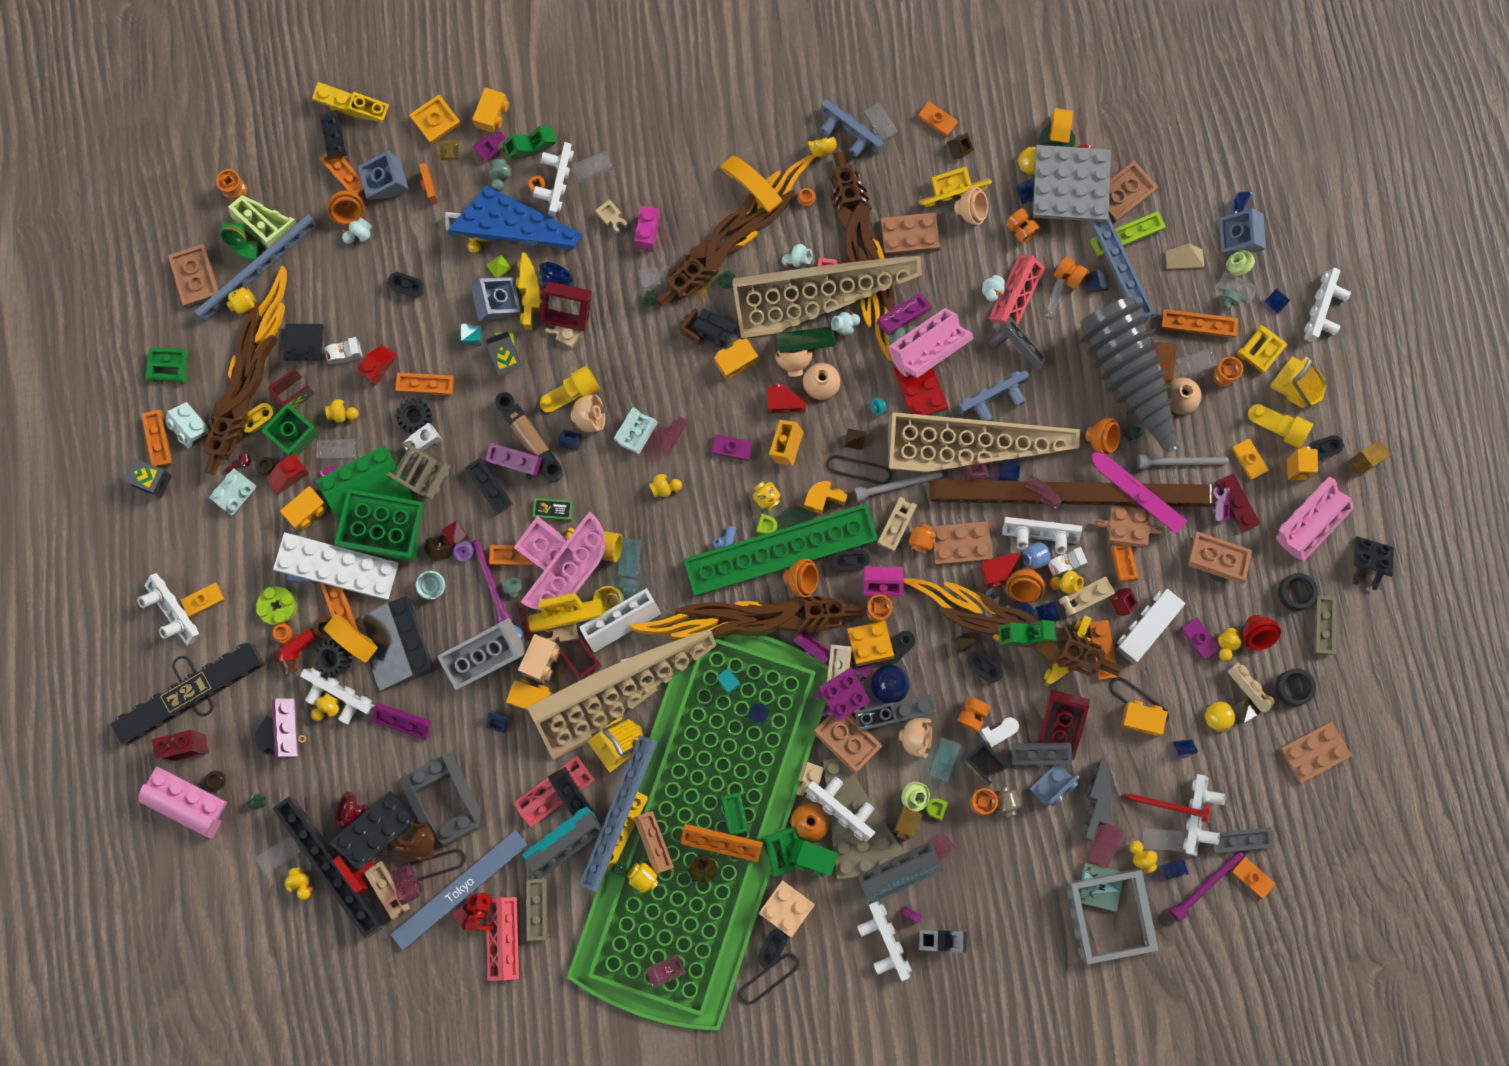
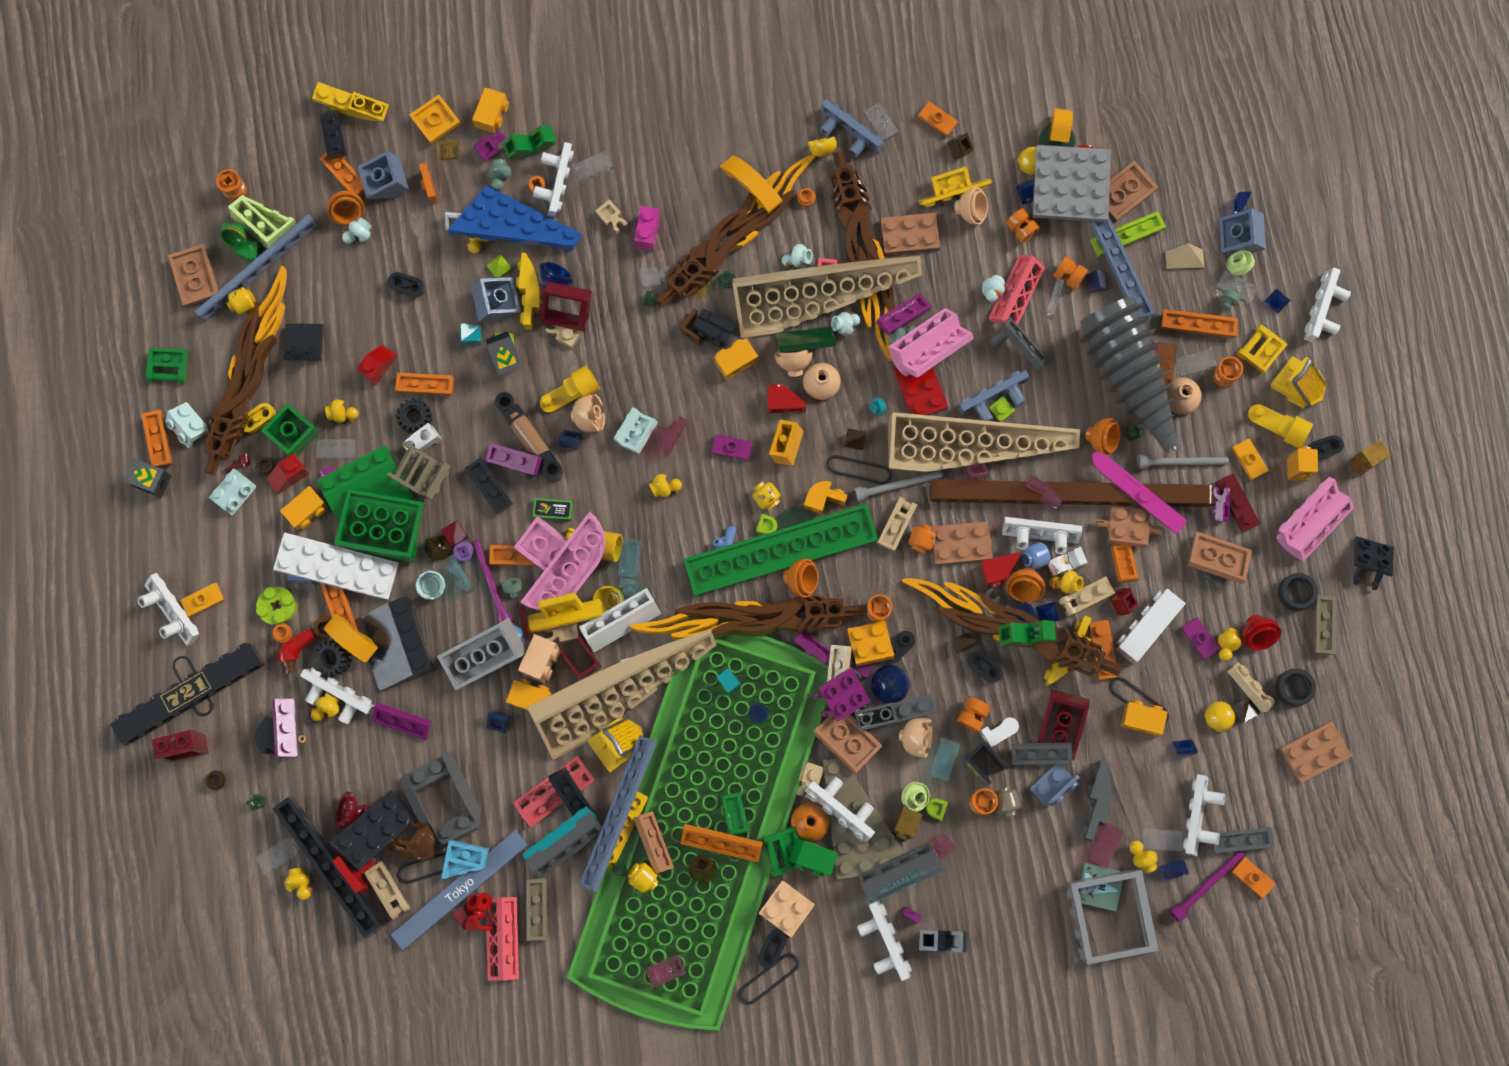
bright pink brick [138,766,227,839] -> none
dark red piece [268,368,315,409] -> none
white leg [324,337,363,364] -> none
clear pink slope [391,863,423,906] -> none
black plate [831,550,870,572] -> none
dark pink brick [863,566,904,596] -> none
clear blue slope [998,460,1021,481] -> none
red piece [1123,793,1212,823] -> none
none -> medium azure wing [441,840,489,879]
none -> clear light blue plate [446,554,475,594]
none -> lime plate [988,397,1015,422]

